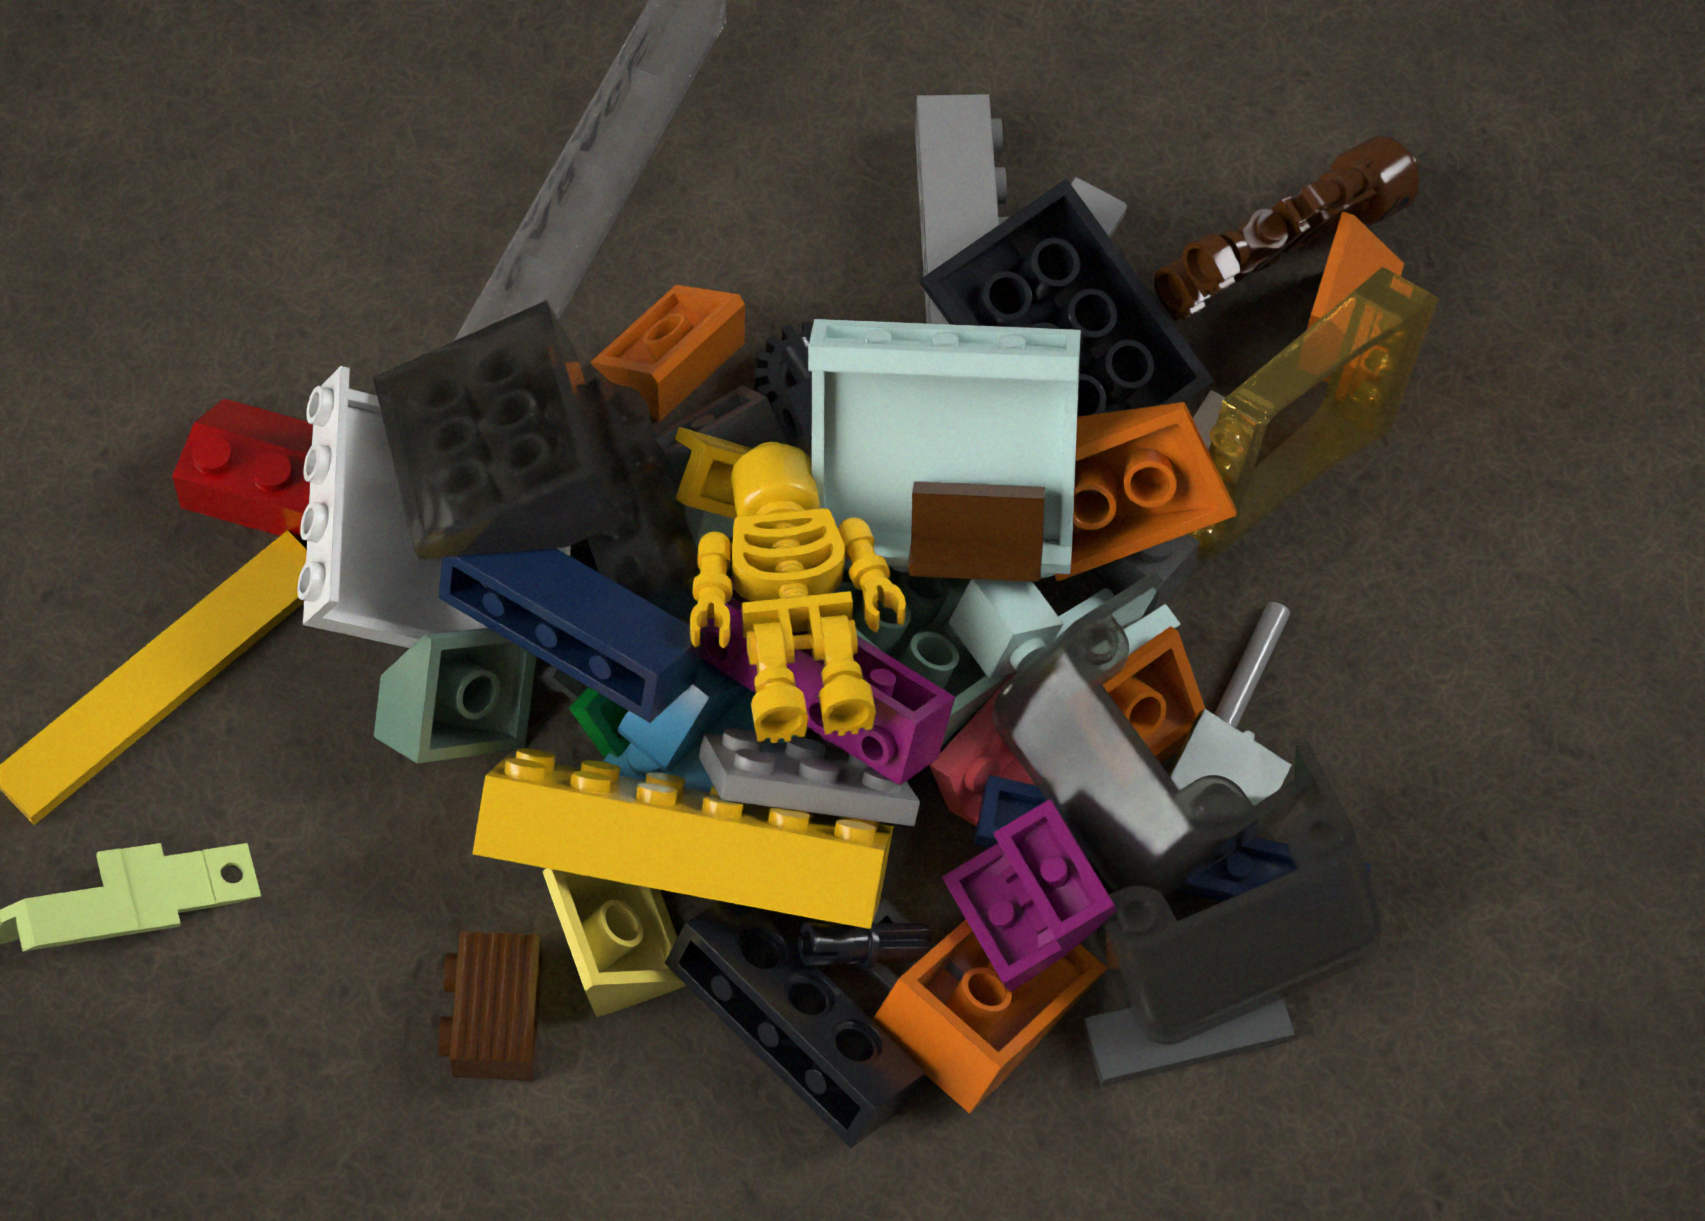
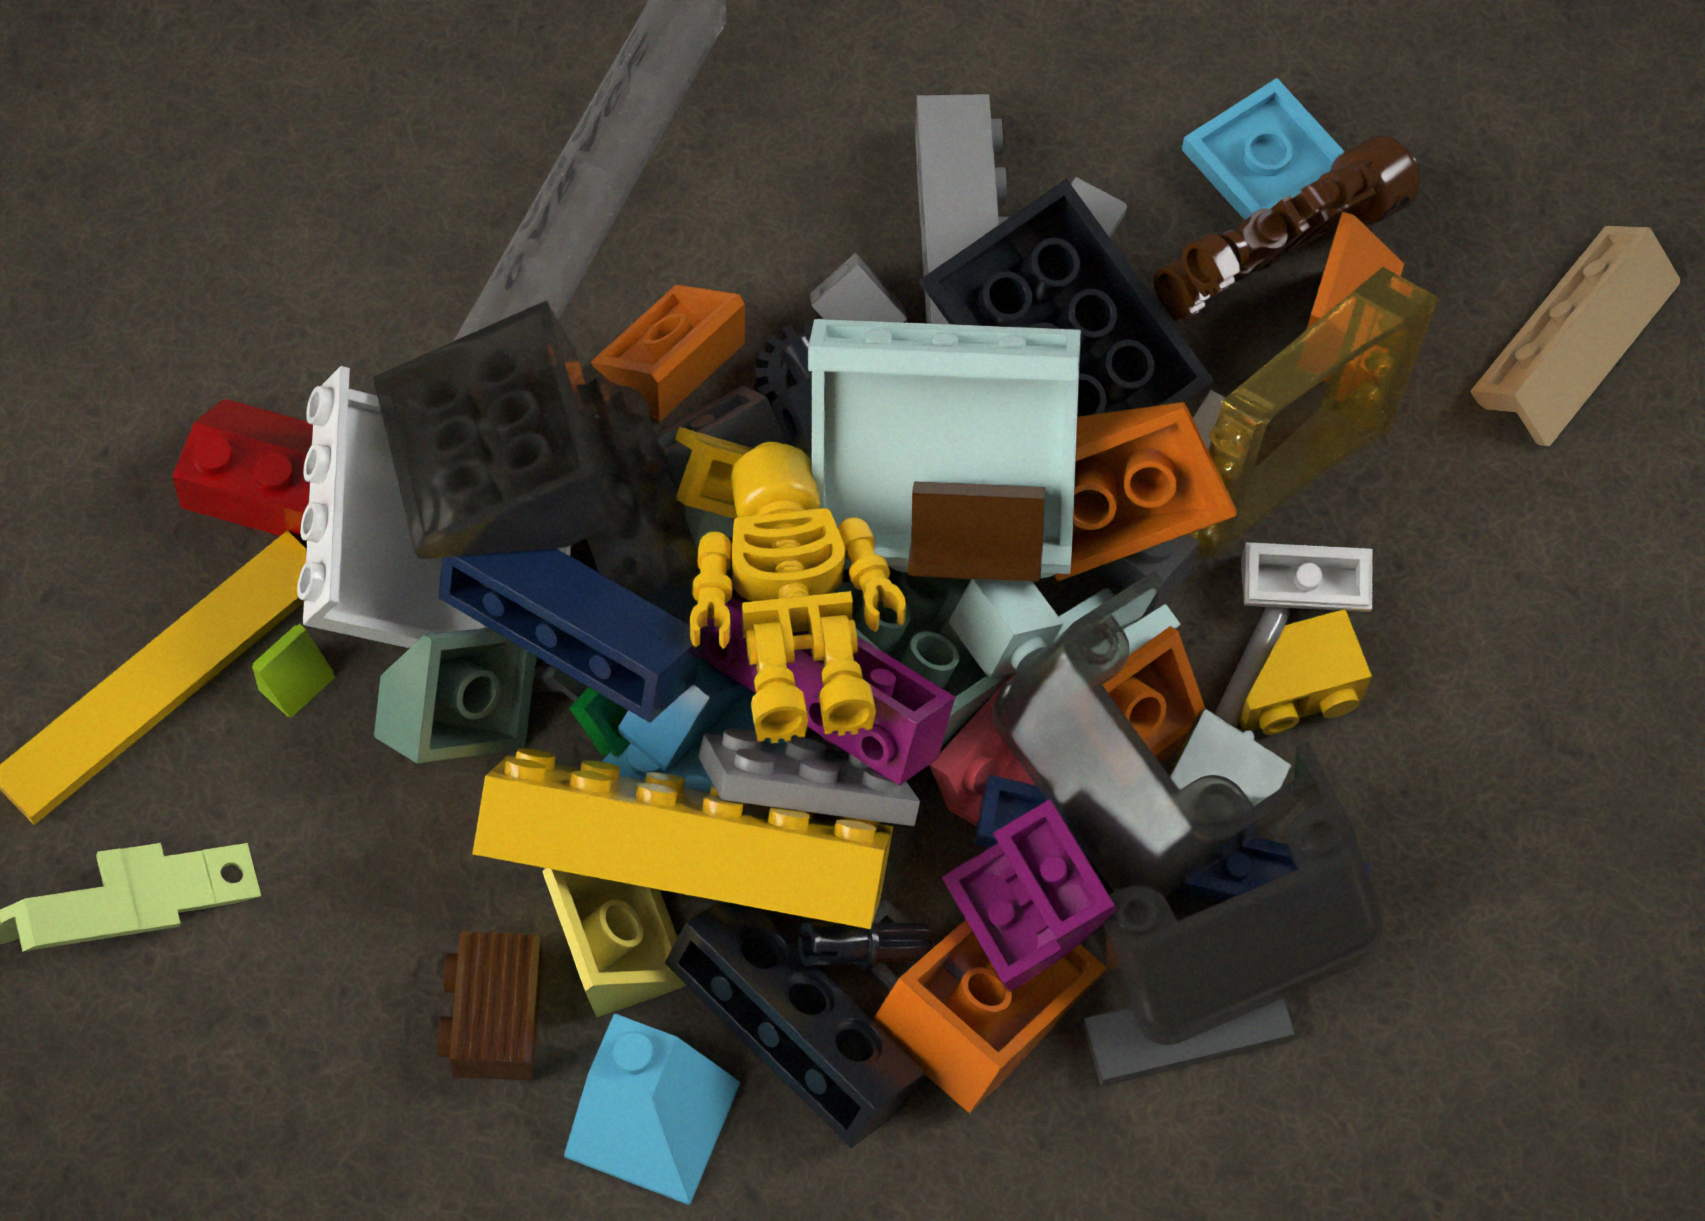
none -> lime slope [252,623,335,718]
none -> medium azure slope [564,1013,740,1206]
none -> light grey panel [810,253,907,323]
none -> medium azure plate [1182,78,1344,220]
none -> yellow slope [1239,609,1372,735]
none -> white slope [1241,542,1372,612]
none -> tan panel [1470,226,1680,446]

